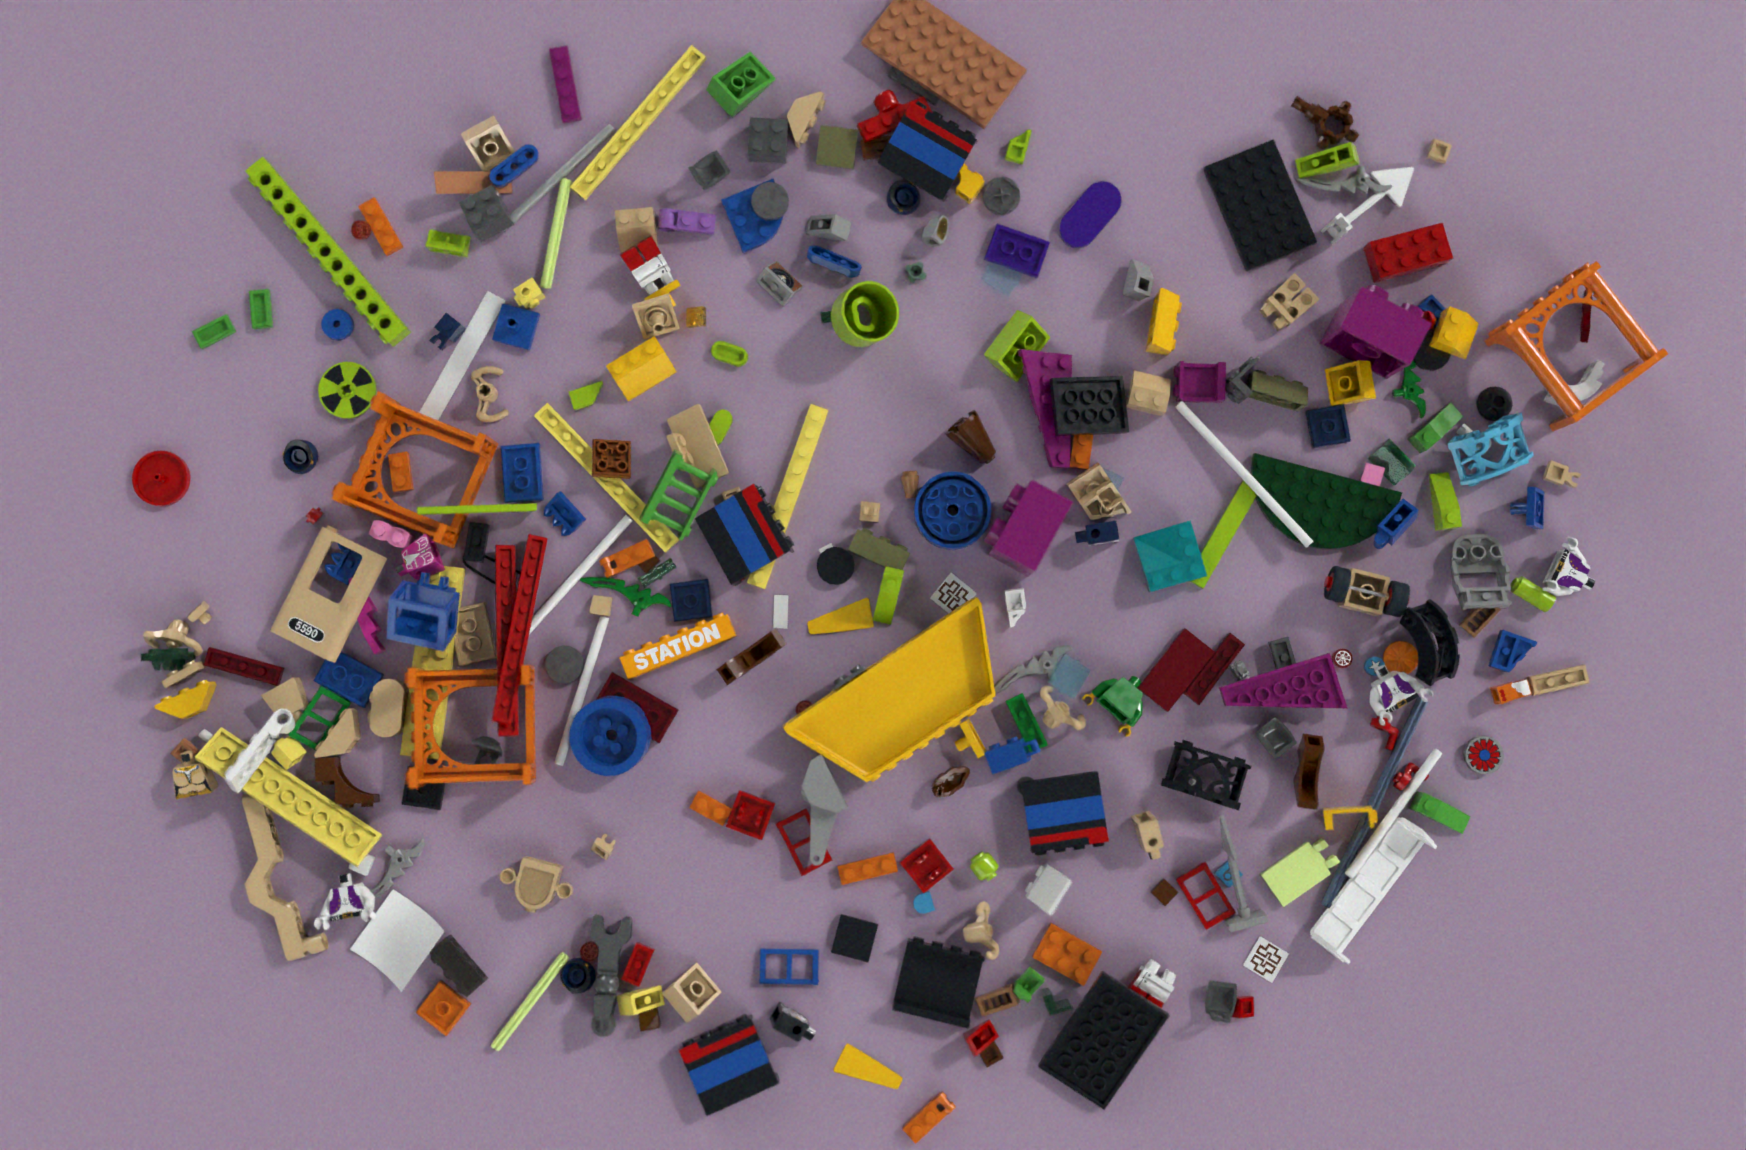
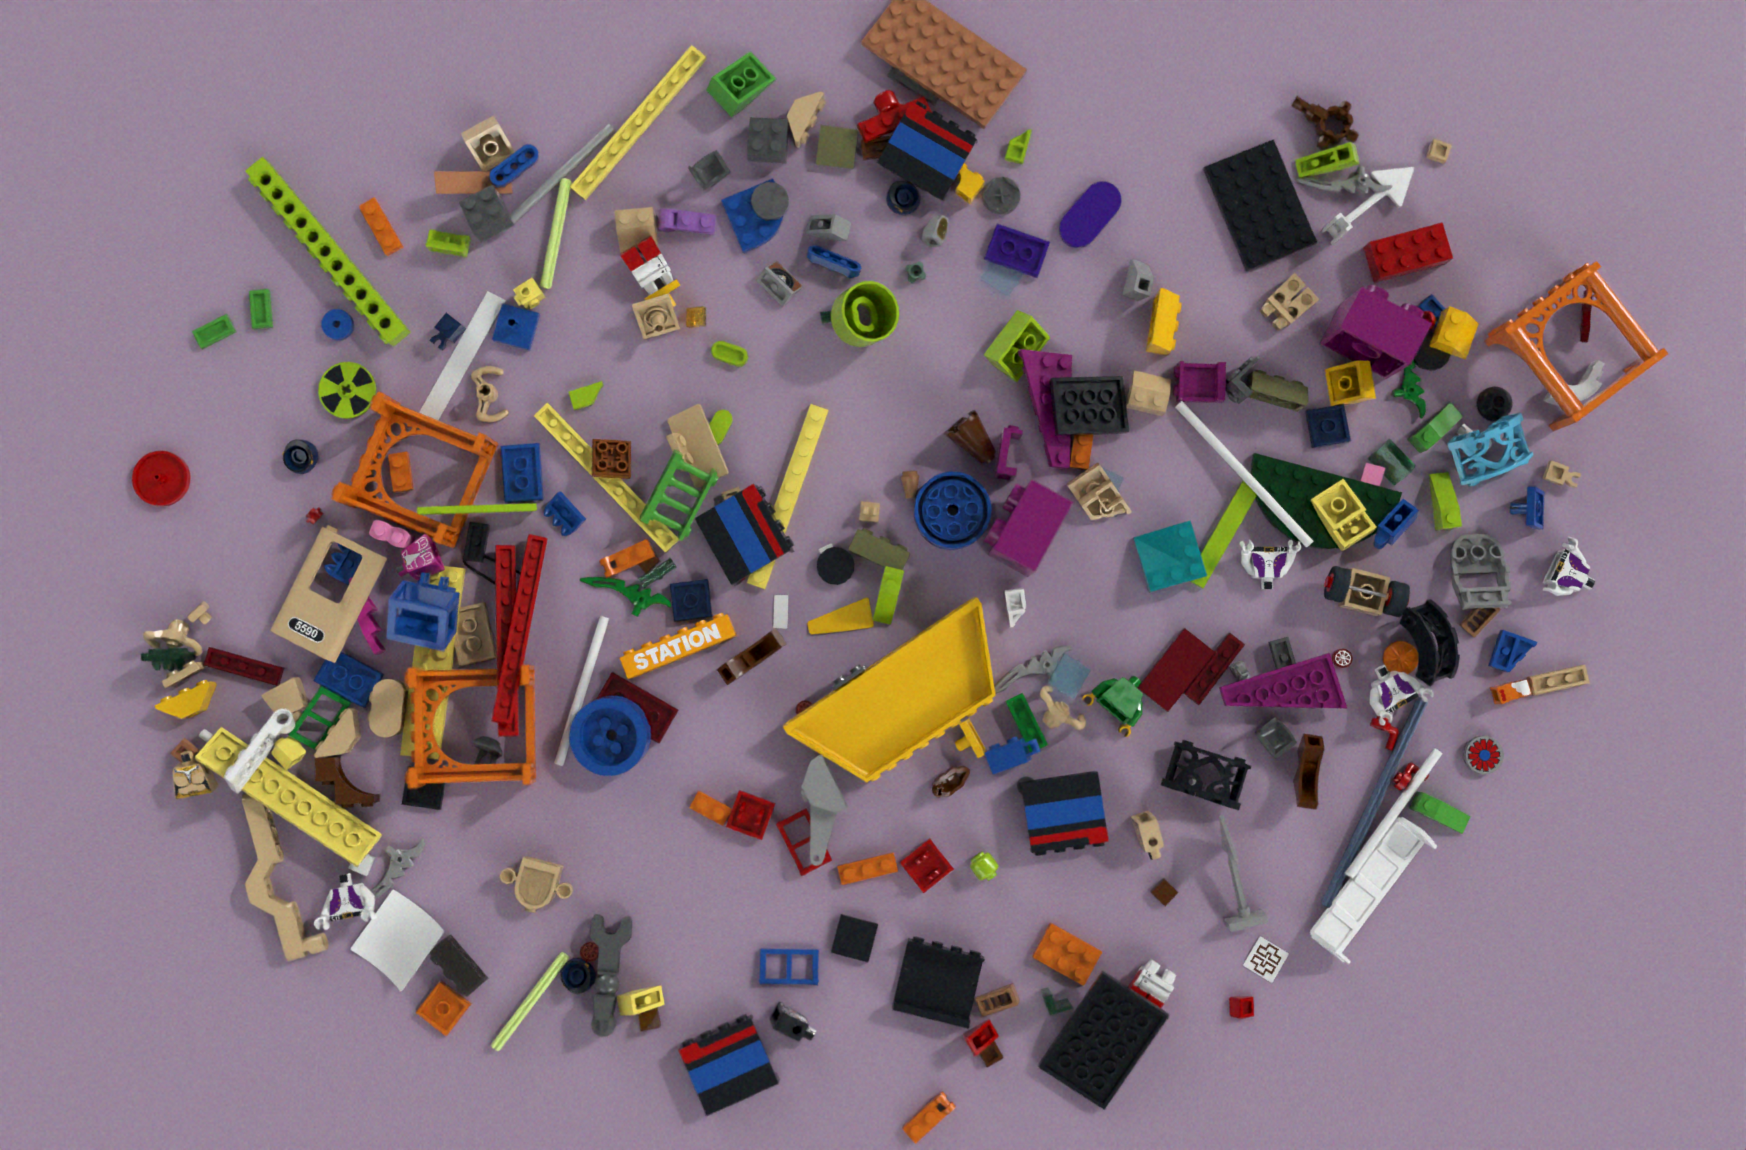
clear red tile [351,220,371,240] -> none
white piece [529,515,632,635] -> none
flat silver tile [545,645,585,684] -> none
magenta plate [549,45,582,123] -> none
tan slope [589,595,613,616] -> none
tan tile [591,834,616,860] -> none
yellow slope [606,336,677,402] -> none
red plate [621,942,655,987] -> none
tan slope [662,962,721,1023] -> none
yellow sticker [833,1043,903,1089] -> none
dark azure tile [913,891,935,913] -> none
white sticker [930,573,977,613] -> none
tan piece [963,901,999,960] -> none
bright green bracket [1013,967,1045,1003] -> none
white slope [1025,863,1072,915] -> none
dark blue torso [1075,520,1120,546] -> none
red window [1176,862,1236,930] -> none
dark grey piece [1205,980,1237,1023] -> none
dark azure tile [1215,860,1243,888] -> none
yellowish green tile [1260,838,1340,907] -> none
yellow panel [1323,805,1378,830] -> none
dark azure tile [1364,657,1385,676] -> none
lime brick [1511,576,1556,613] -> none
none -> magenta panel [994,425,1023,481]
none -> white torso [1240,540,1301,590]
none -> light yellow slope [1311,479,1376,551]

